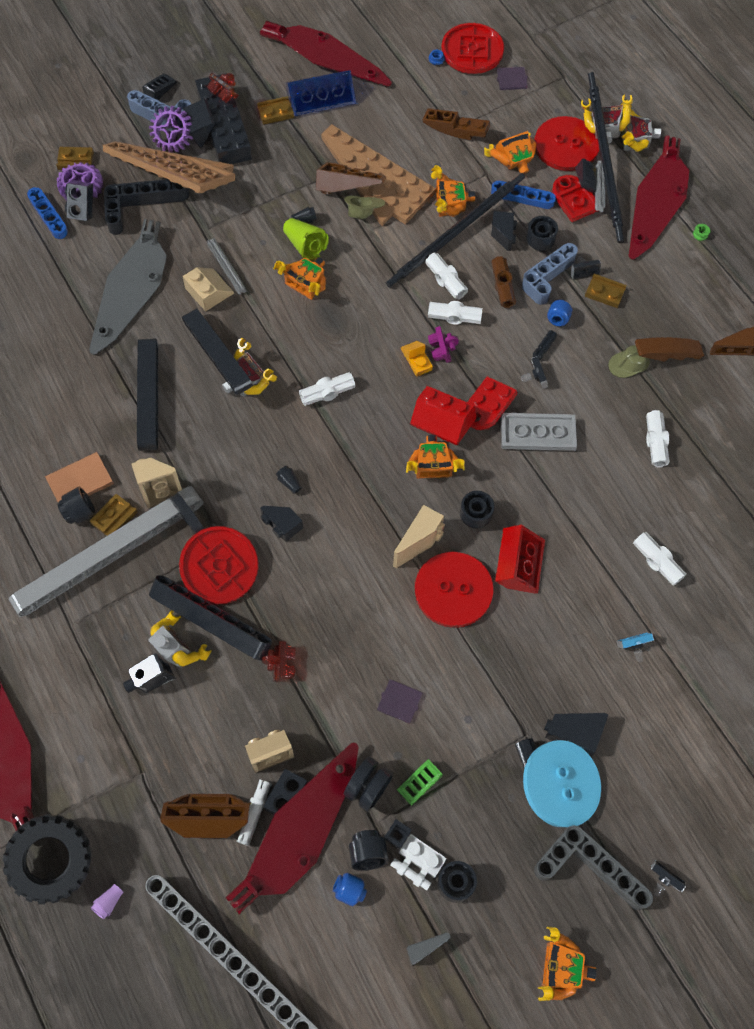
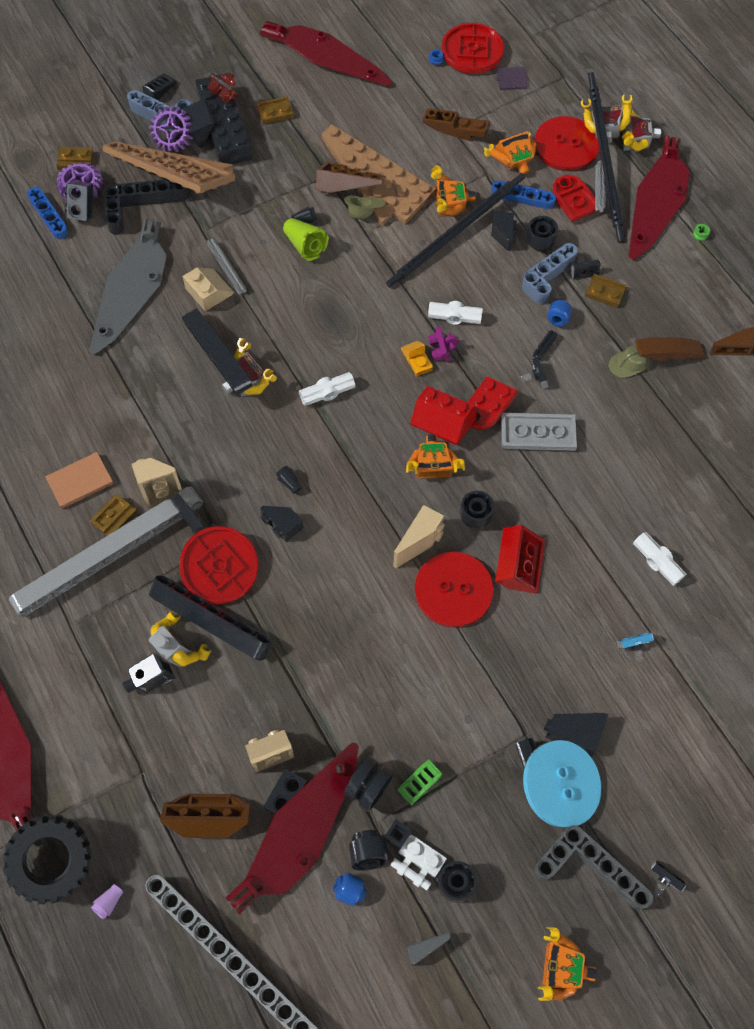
black piece [57,486,96,524] -> none
black beam [137,338,158,451] -> none
white pin [236,780,272,846] -> none
clear red hips [262,641,296,682] -> none
torso [273,257,326,300] -> none
clear blue slope [285,70,357,116] -> none
clear purple piece [377,680,423,724] -> none
white piece [426,253,468,300] -> none
reddish brown piece [491,256,516,308] -> none
black slope [575,158,596,193] -> none
white piece [646,410,669,467] -> none

